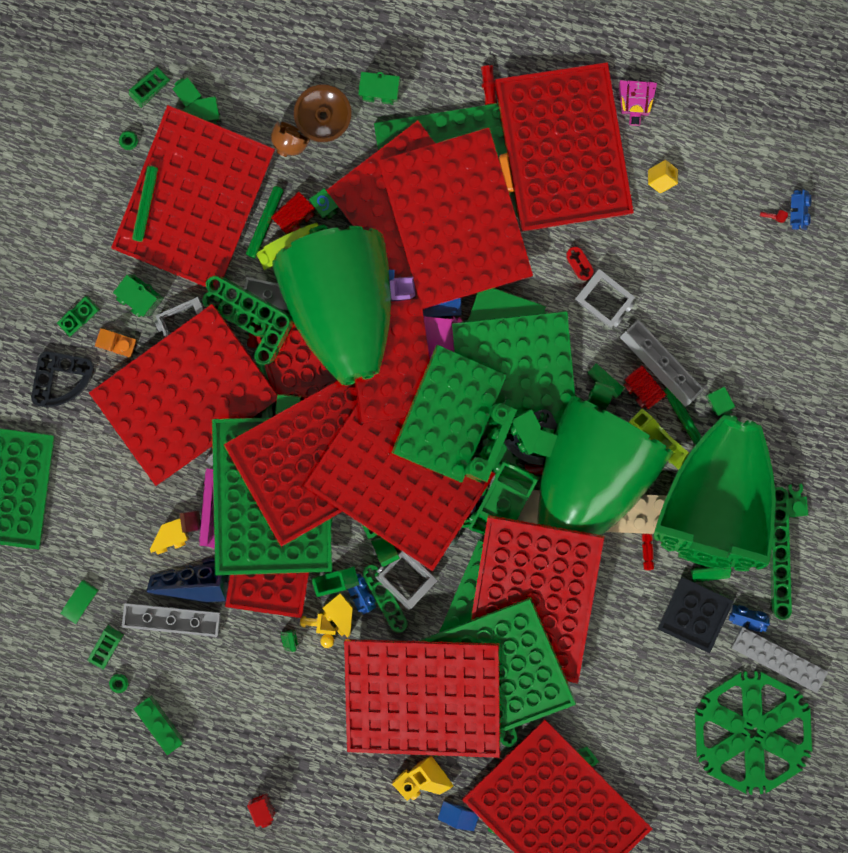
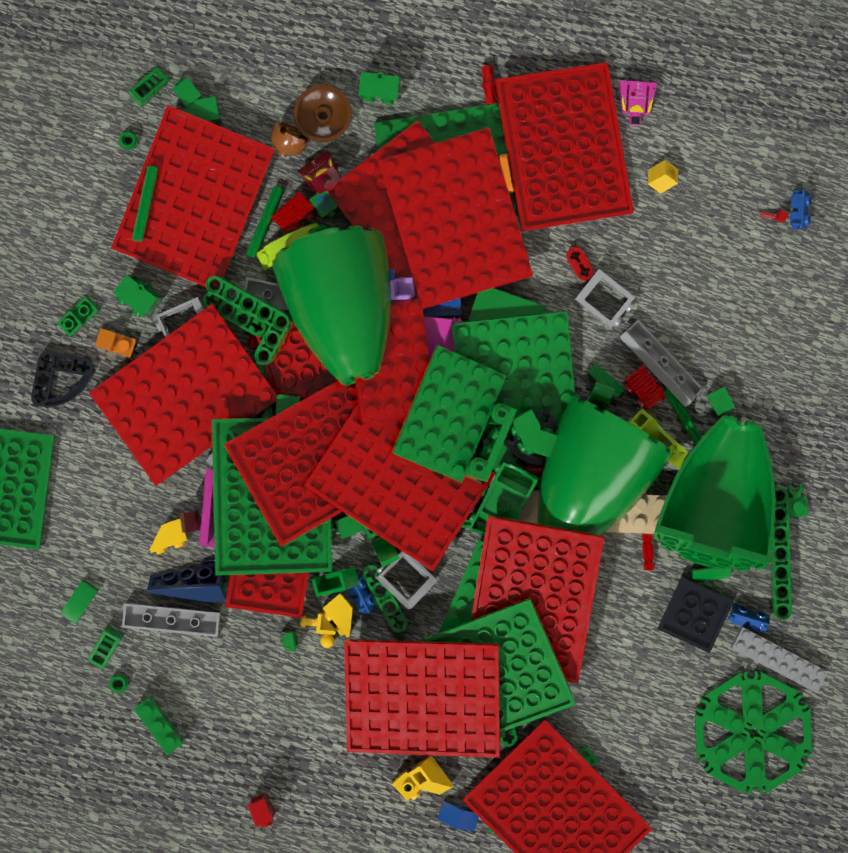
none -> dark red torso [297,151,341,194]
none -> green brick [333,516,364,539]

